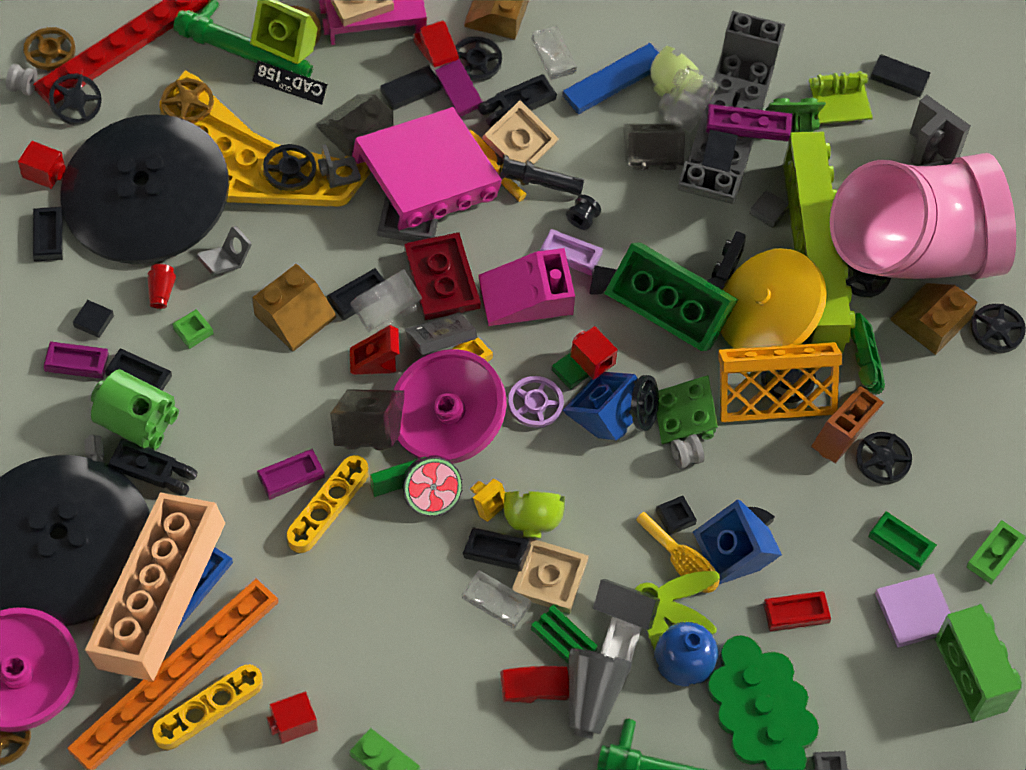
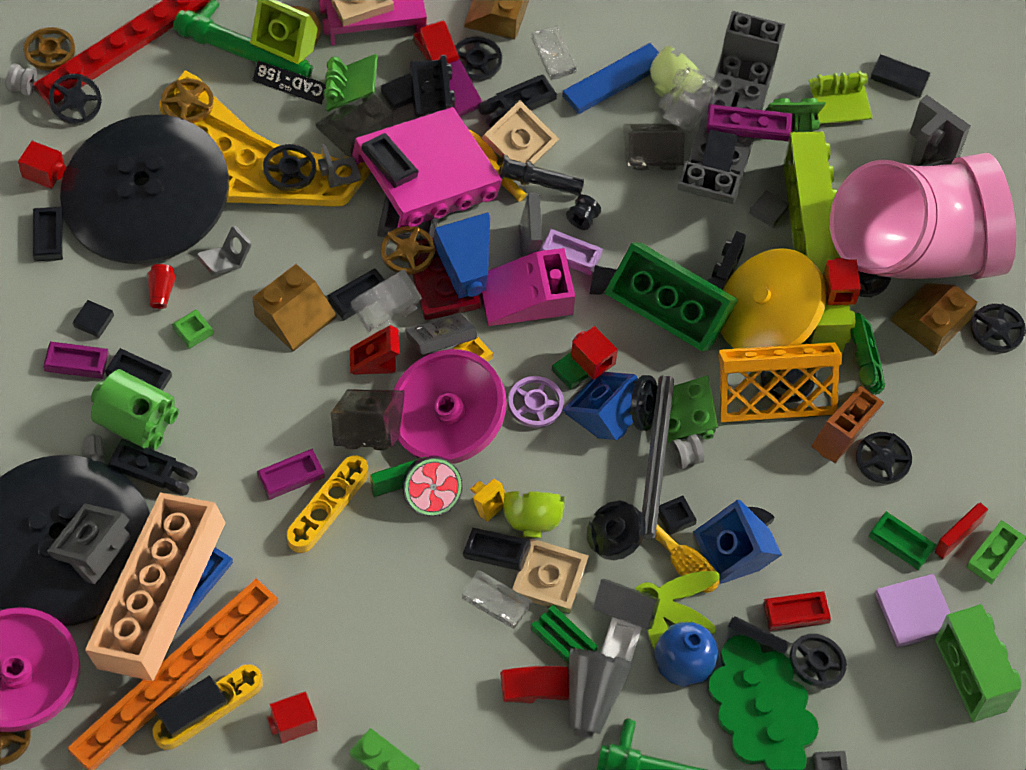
none -> dark grey bracket [48,503,131,584]
none -> black tile [155,675,228,738]
none -> bright green hinge [324,53,377,112]
none -> black tile [361,133,419,188]
none -> pearl gold wheel [381,226,435,275]
none -> black bracket [409,55,455,117]
none -> blue slope [434,212,490,299]
none -> dark grey tile [519,192,542,257]
none -> black tile [587,500,646,561]
none -> dark grey axle [642,375,674,539]
none -> black tile [728,616,791,654]
none -> black wheel [789,634,847,689]
none -> red brick [823,258,861,305]
none -> red tile [935,502,988,559]

